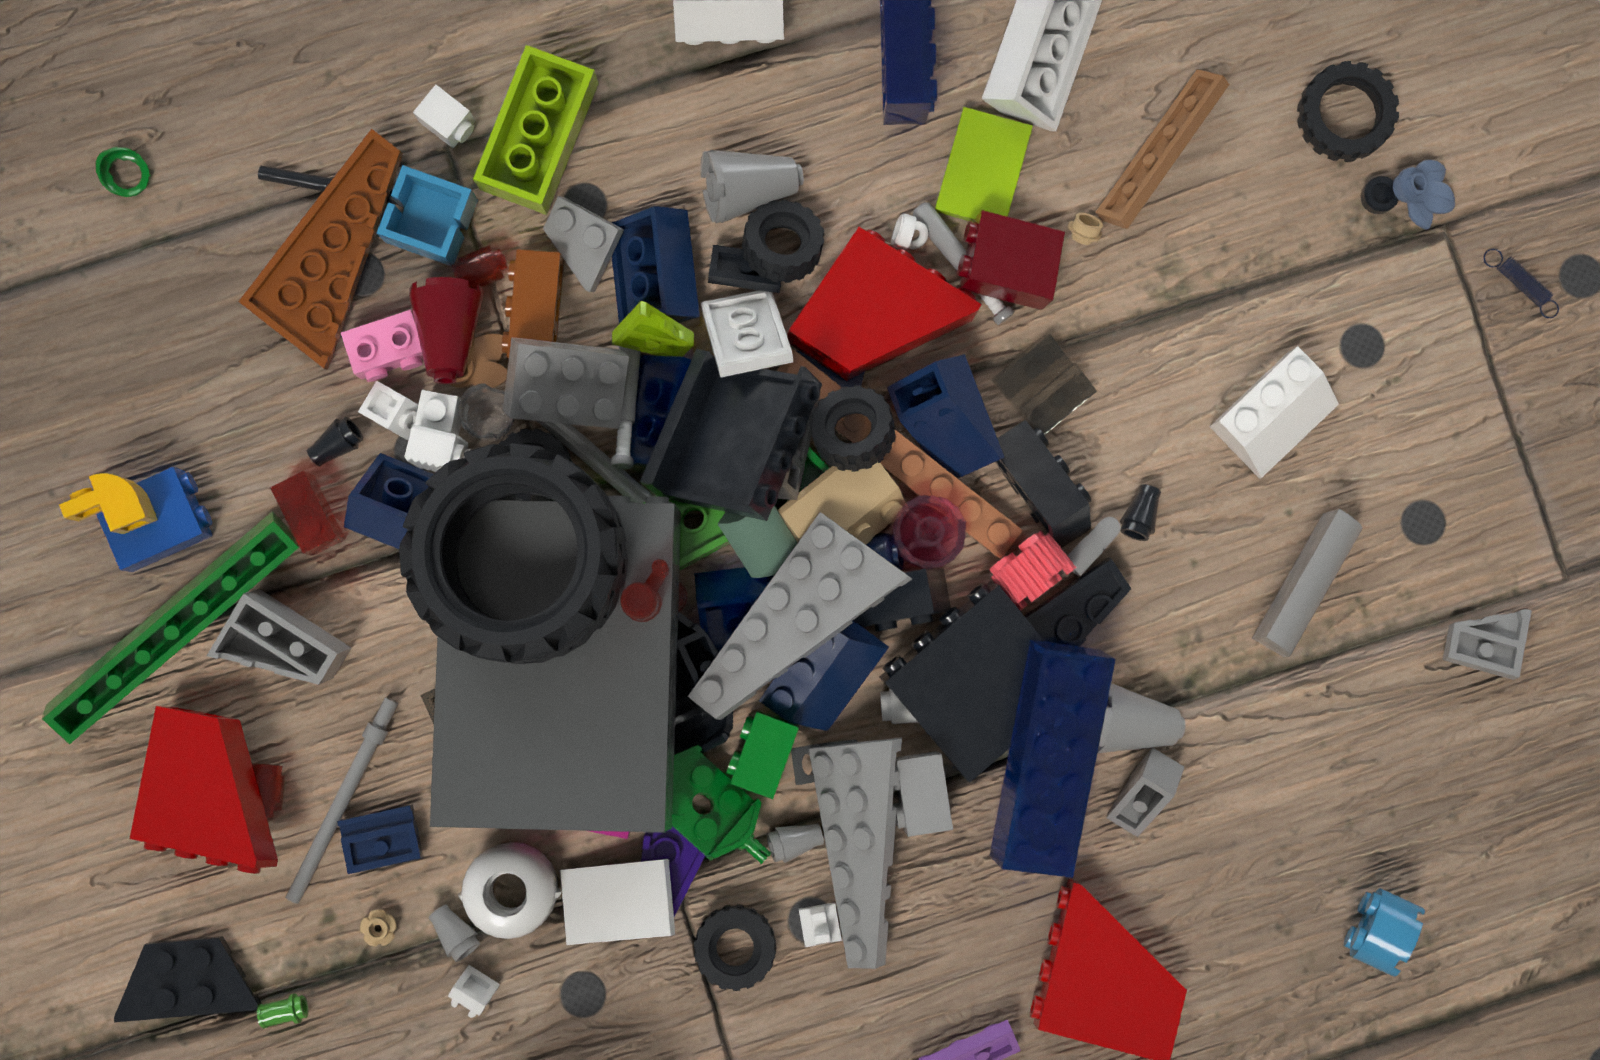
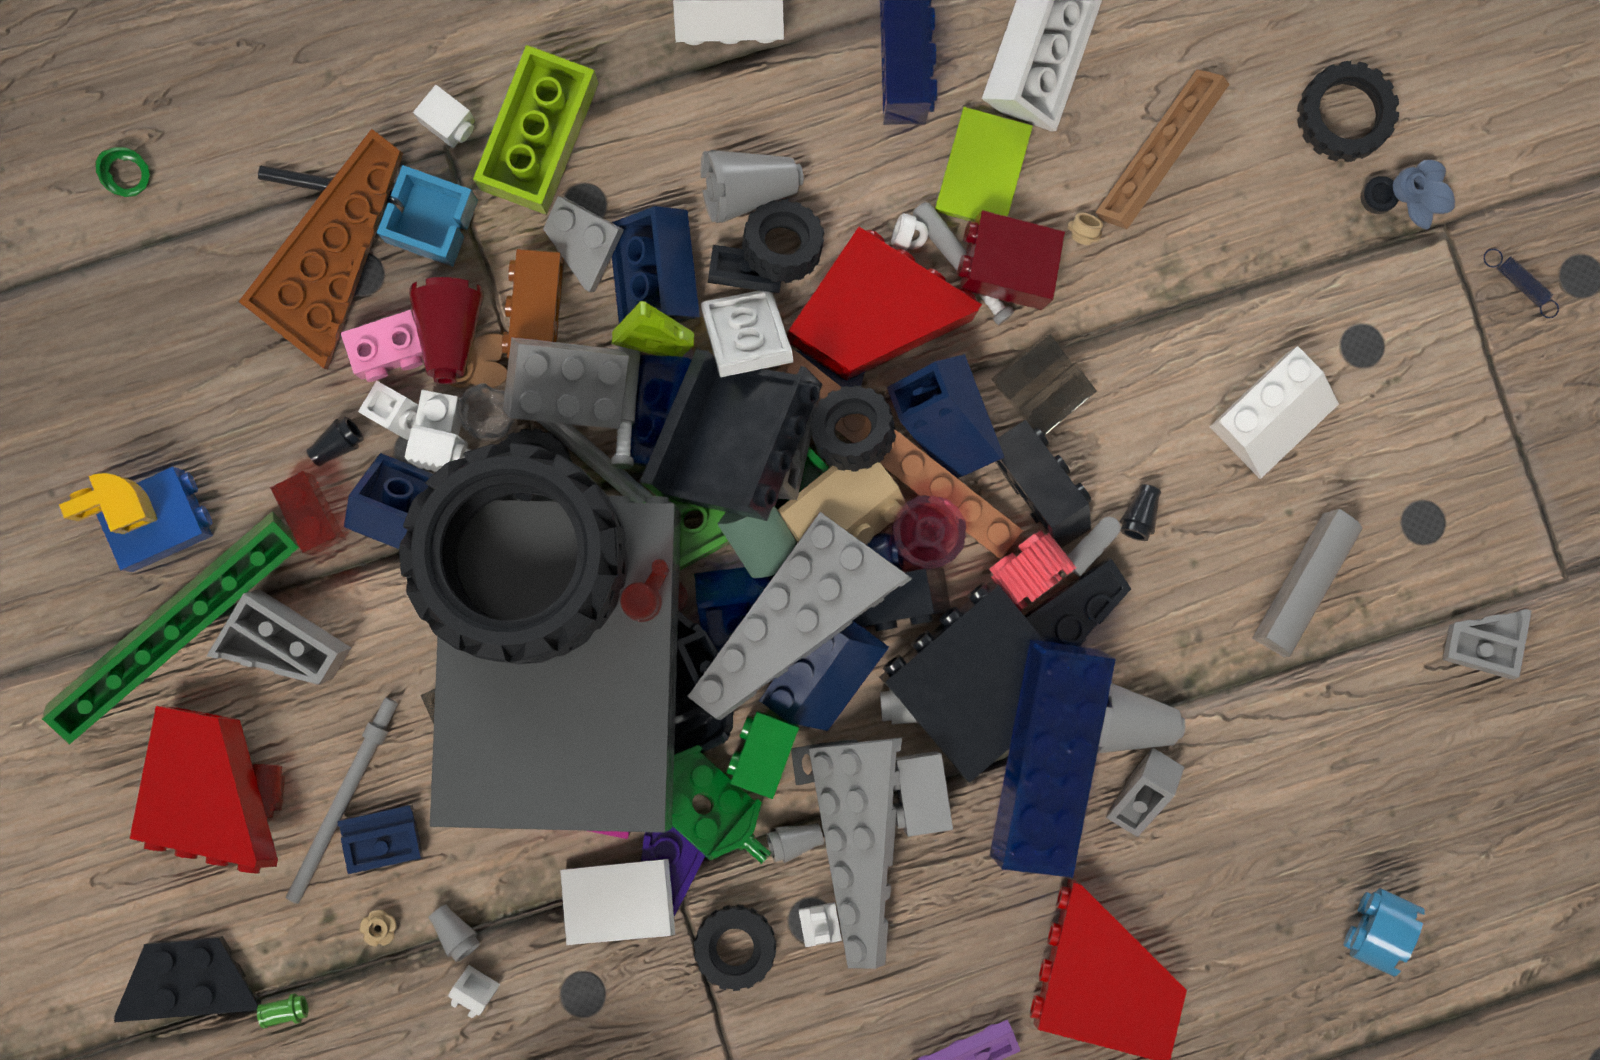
clear red brick [451,244,509,290] -> none
white piece [458,842,562,939] -> none

